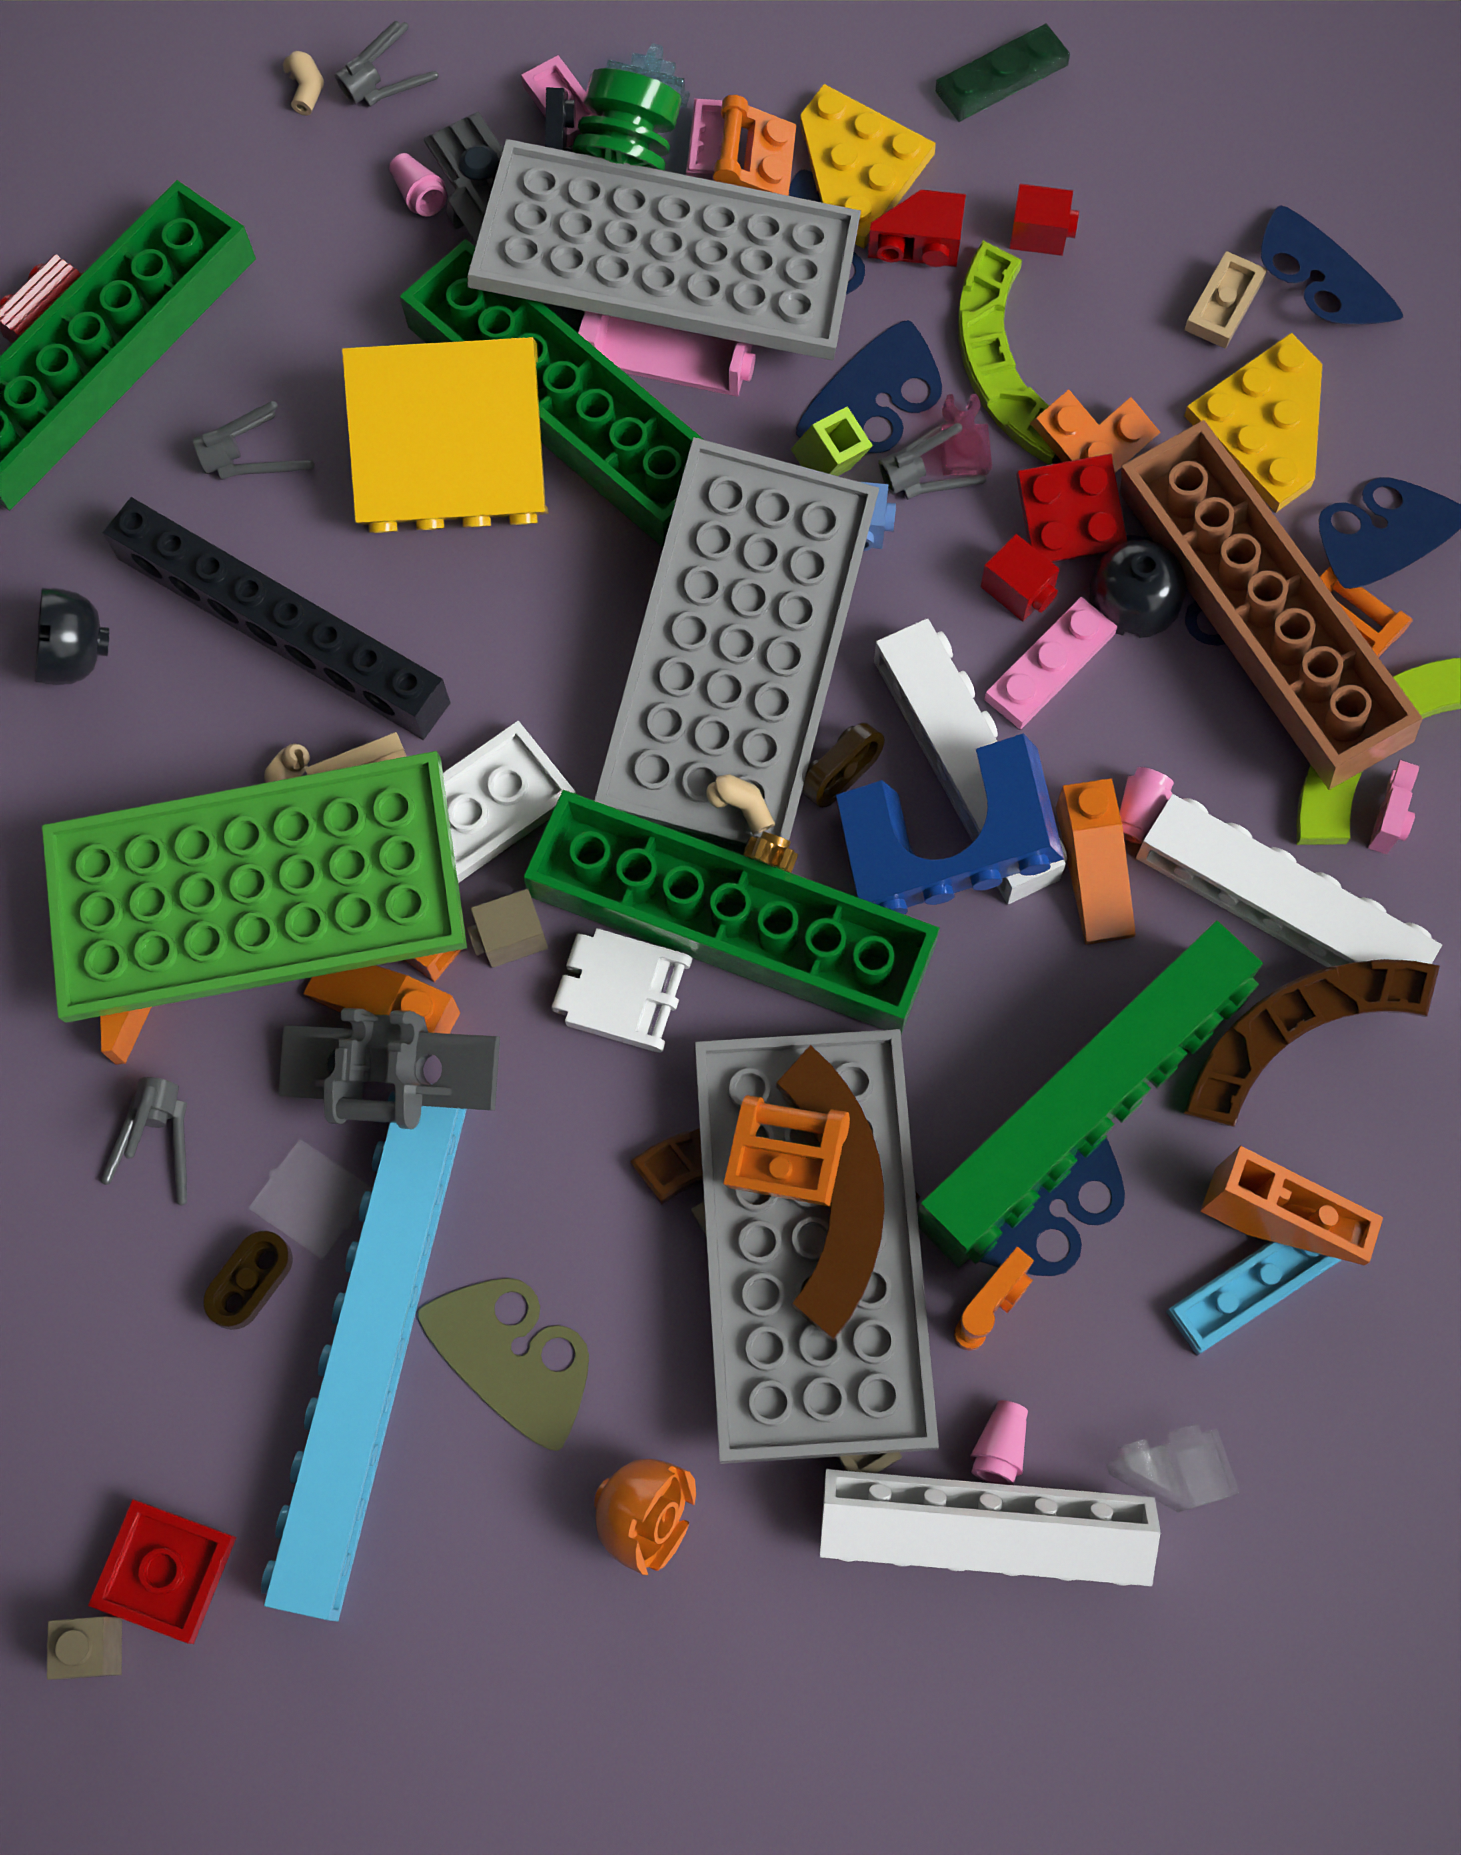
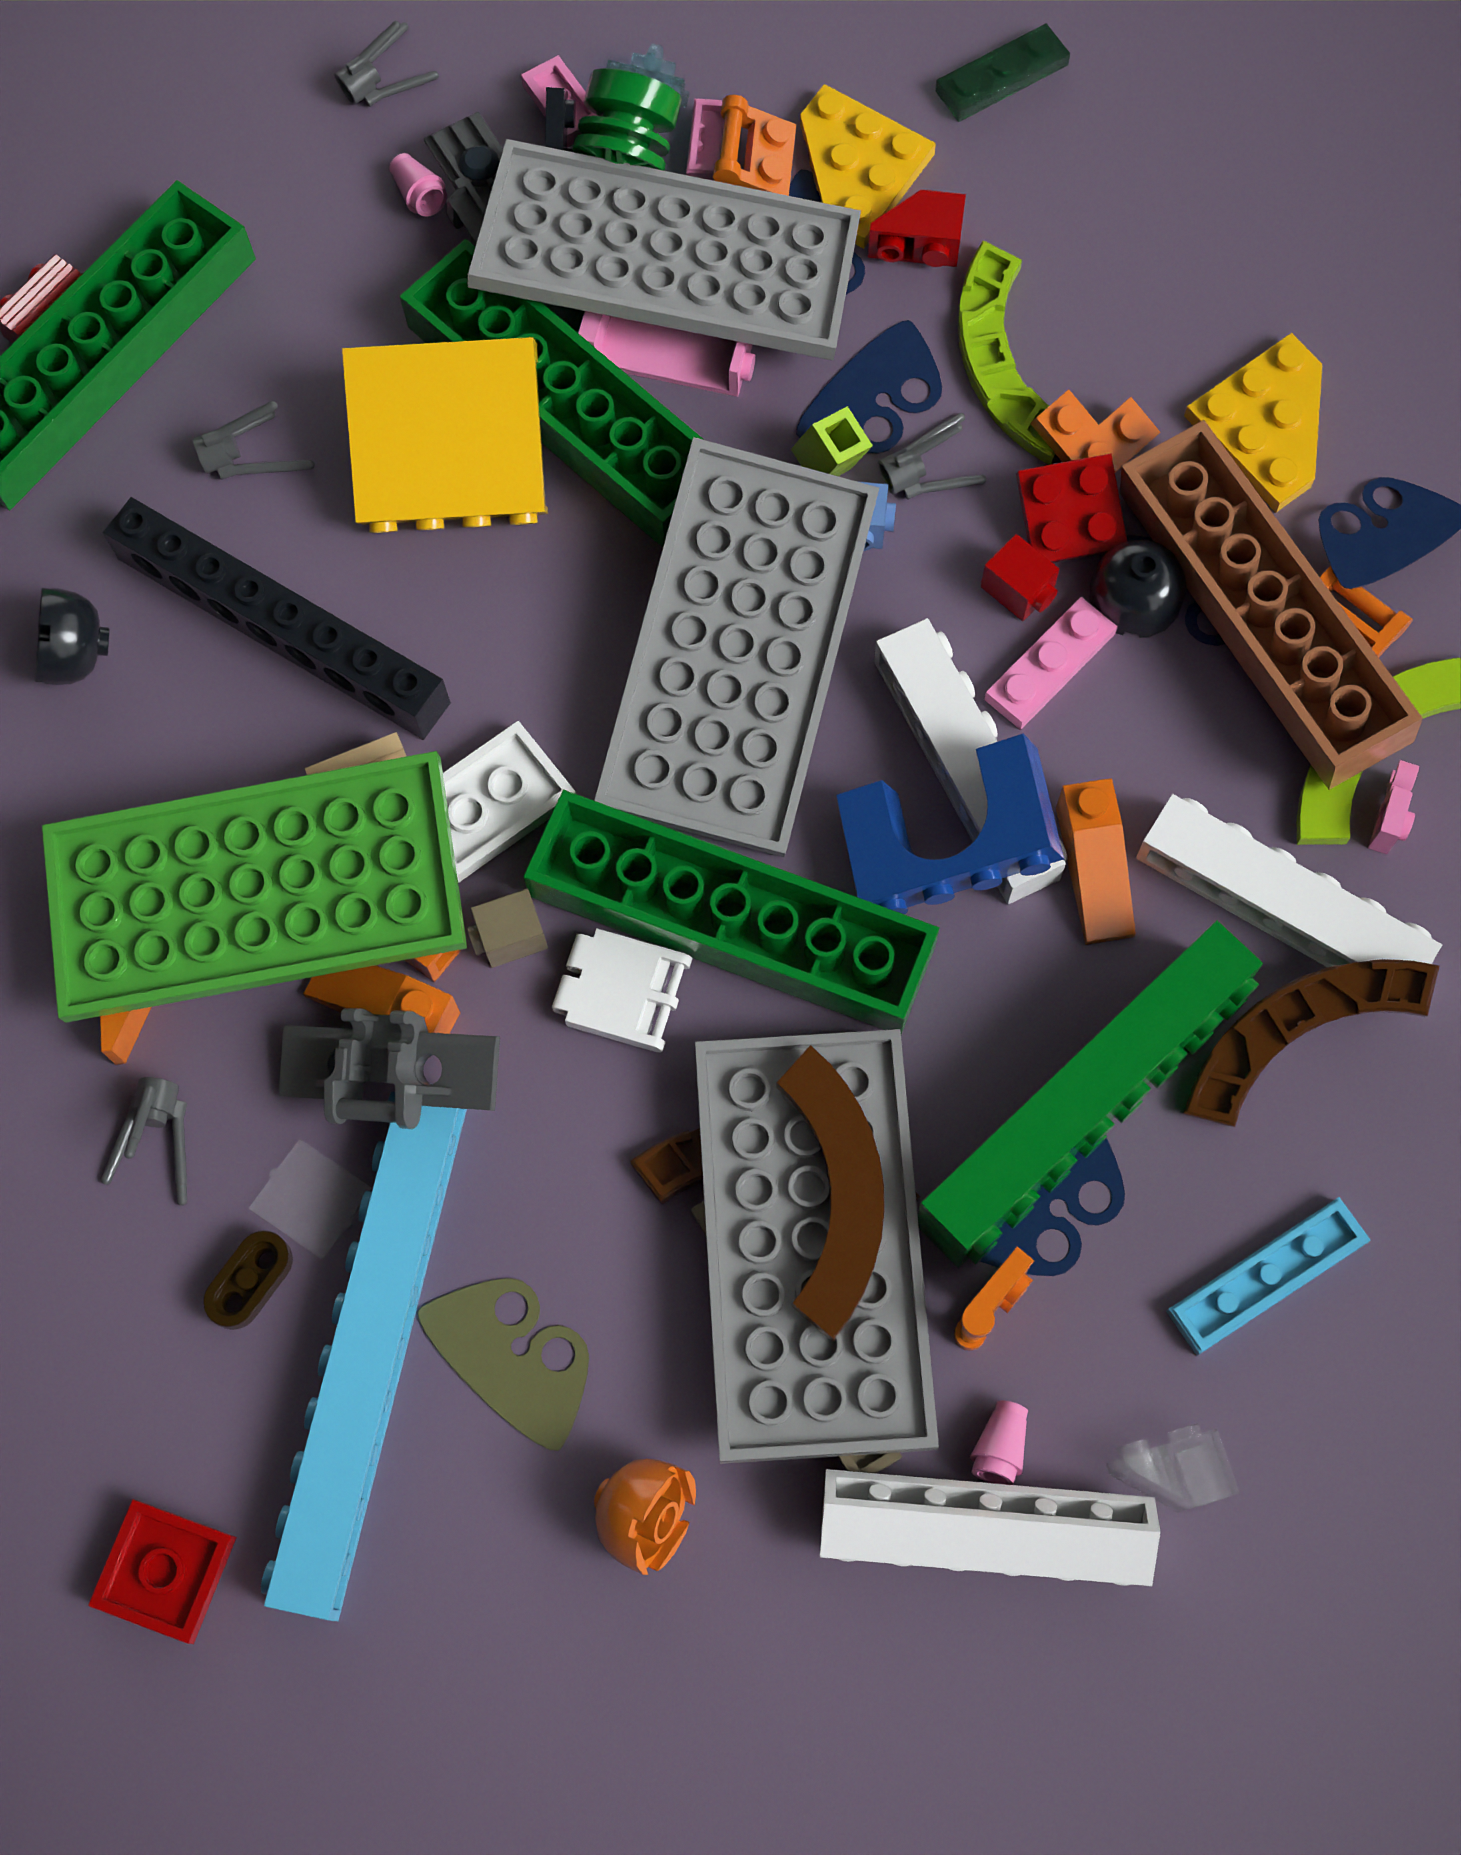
dark tan brick [47,1617,122,1680] -> none
tan arm [264,743,310,783] -> none
tan arm [283,51,324,116] -> none
tan arm [706,774,775,835] -> none
orange plate [723,1095,850,1206] -> none
pearl gold plate [743,831,798,873] -> none
dark brown plate [802,723,885,808] -> none
clear pink plate [939,394,992,476] -> none
red brick [1009,184,1079,256] -> none
bright pink cone [1120,767,1174,844] -> none
tan plate [1185,251,1267,349] -> none
orange slope [1200,1145,1383,1266] -> none
dark blue piece [1261,205,1403,324] -> none

